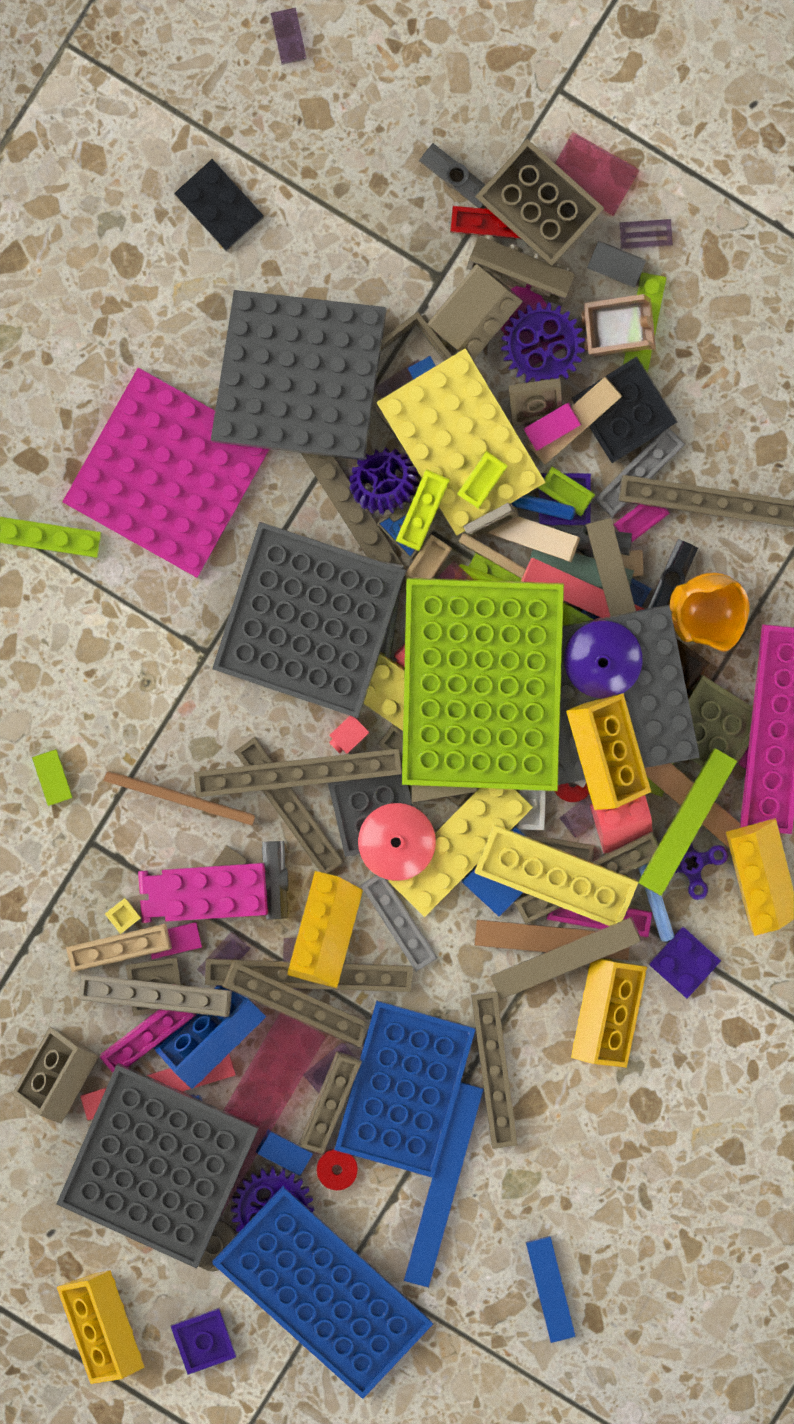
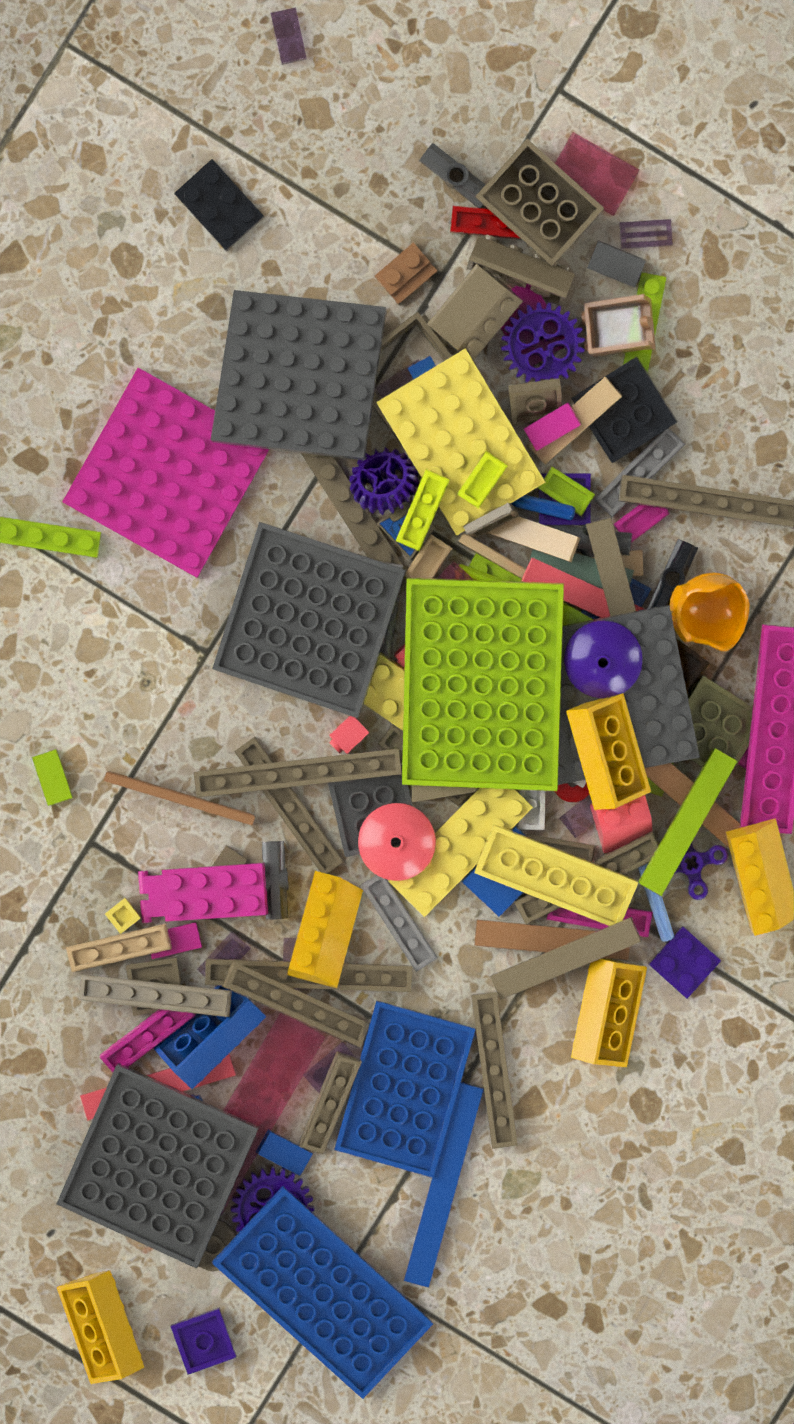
dark tan slope [12,1027,99,1124] -> none
red piece [316,1148,358,1191] -> none
blue tile [526,1236,576,1343] -> none
none -> medium nougat plate [374,242,438,305]

